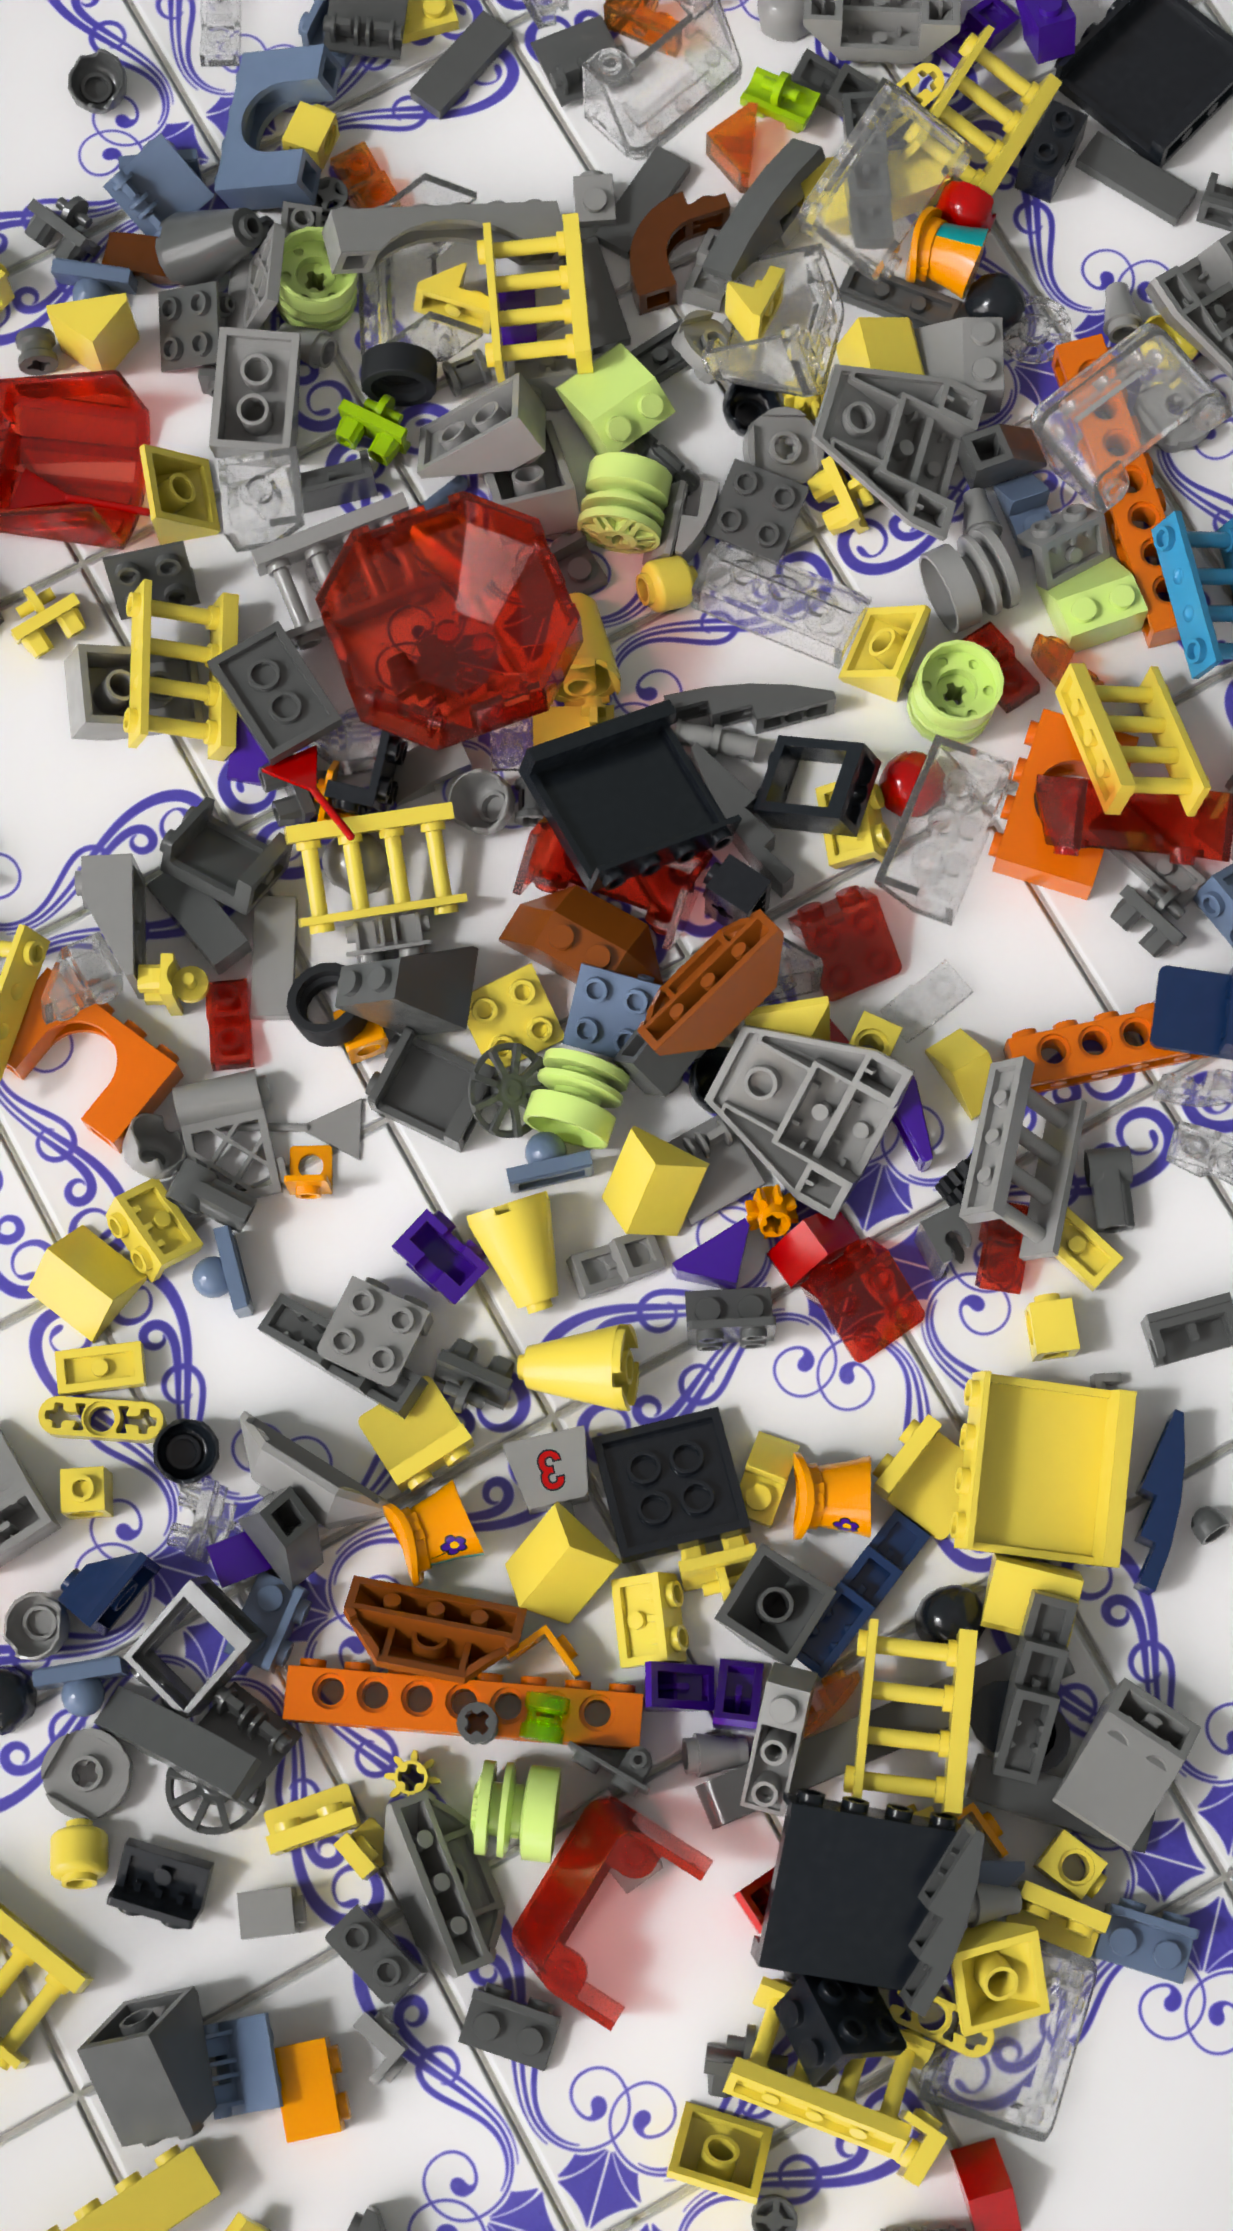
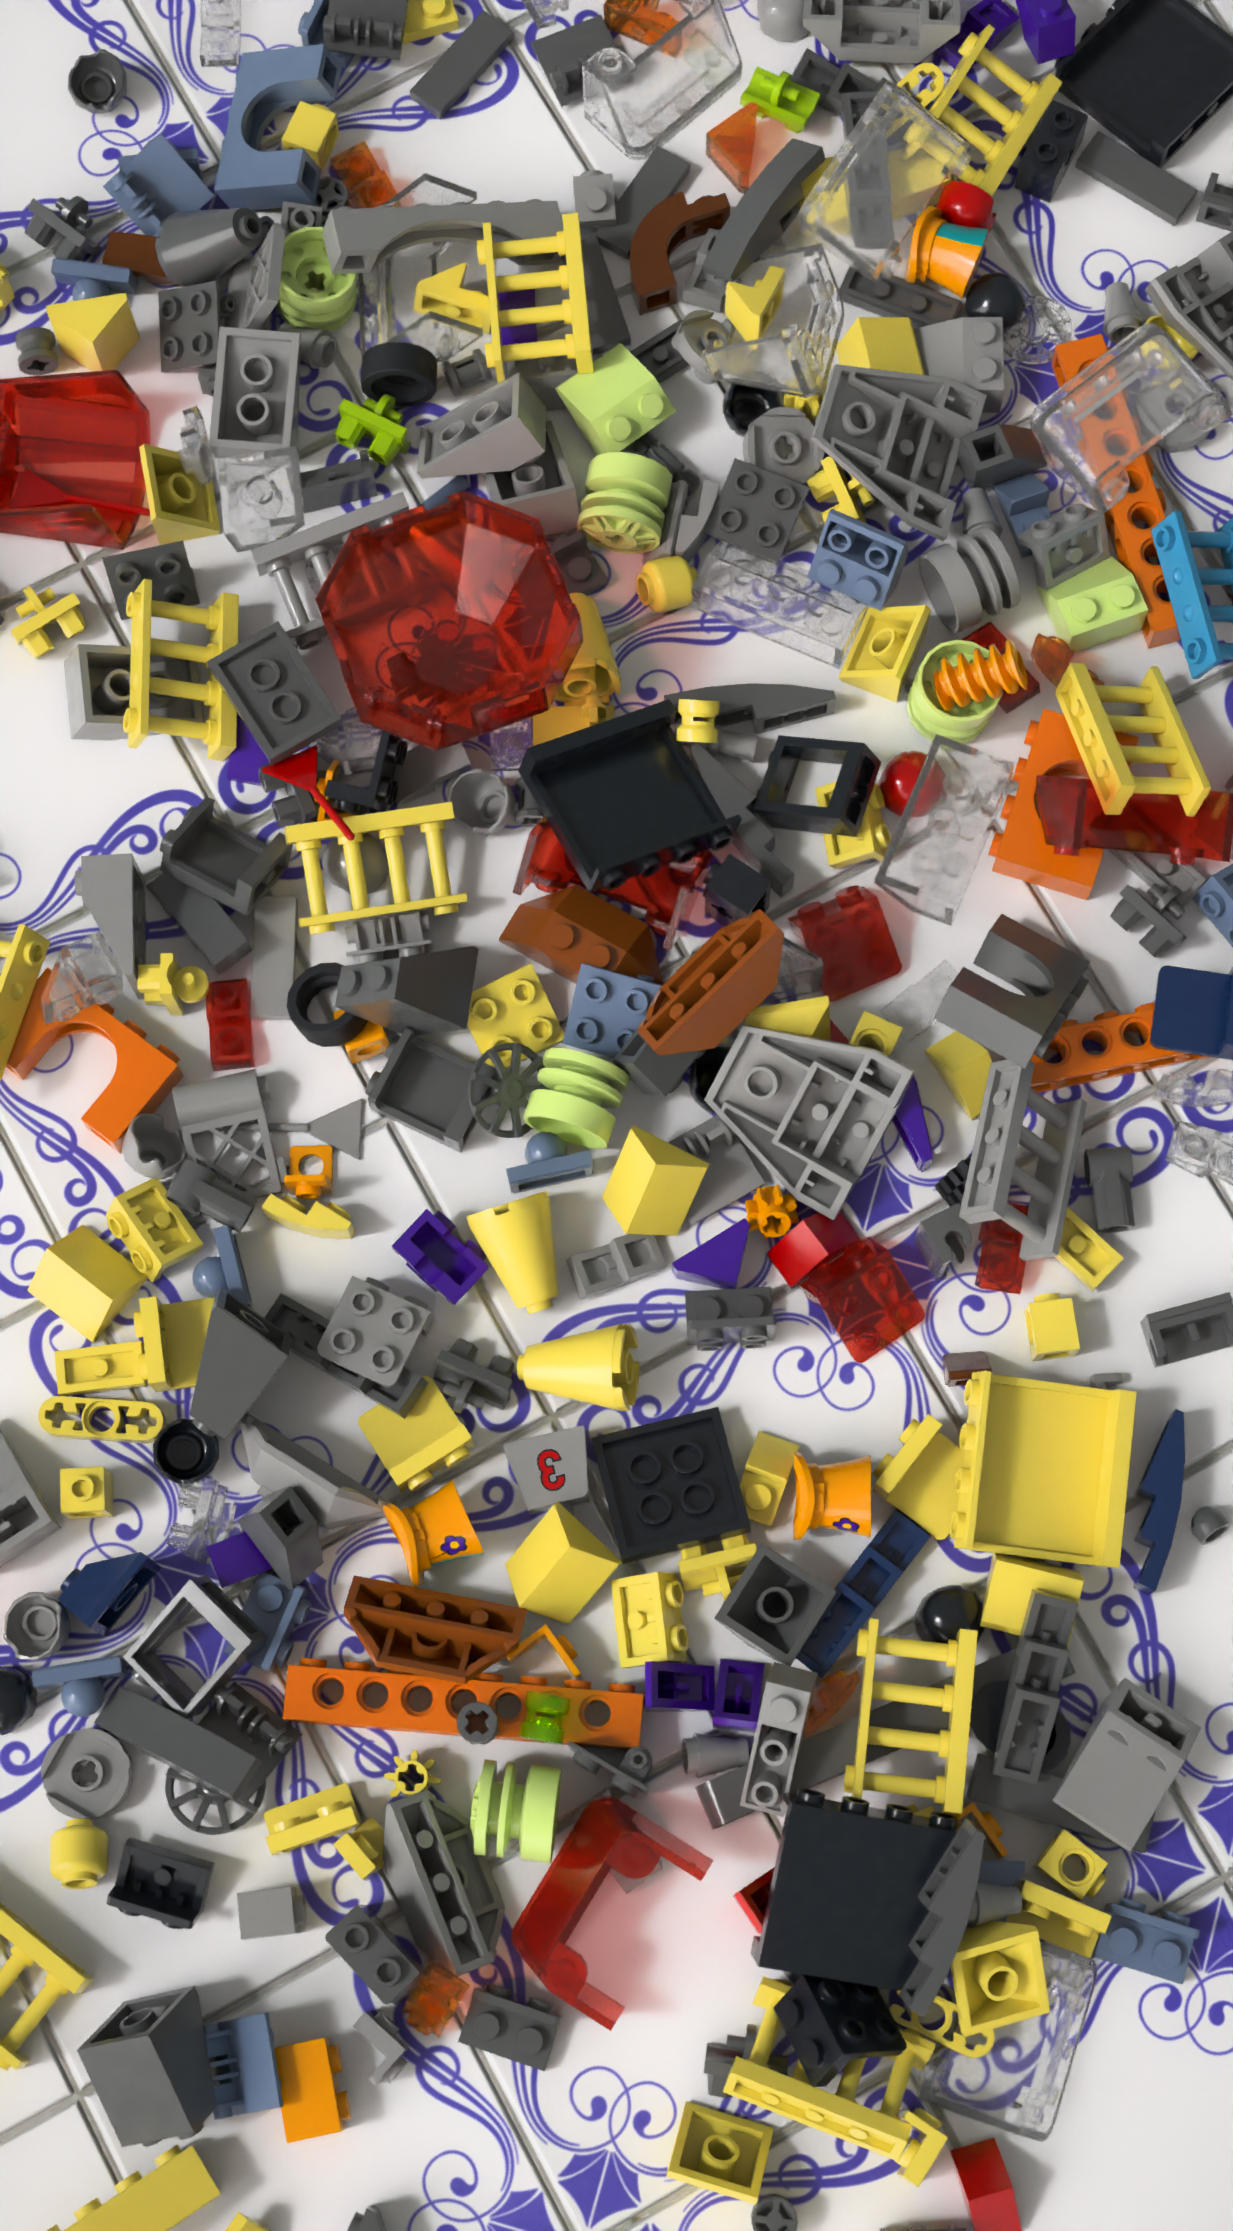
none -> light yellow bracket [134,1296,214,1392]
none -> clear slope [178,406,214,486]
none -> dark grey slope [189,1287,291,1440]
none -> light yellow slope [261,1193,356,1239]
none -> clear orange slope [402,1959,470,2038]
none -> light yellow wheel [676,699,720,743]
none -> sand blue slope [807,508,908,611]
none -> light orange piece [934,639,1028,712]
none -> dark grey arch [934,913,1090,1068]
none -> slope [942,1351,992,1387]

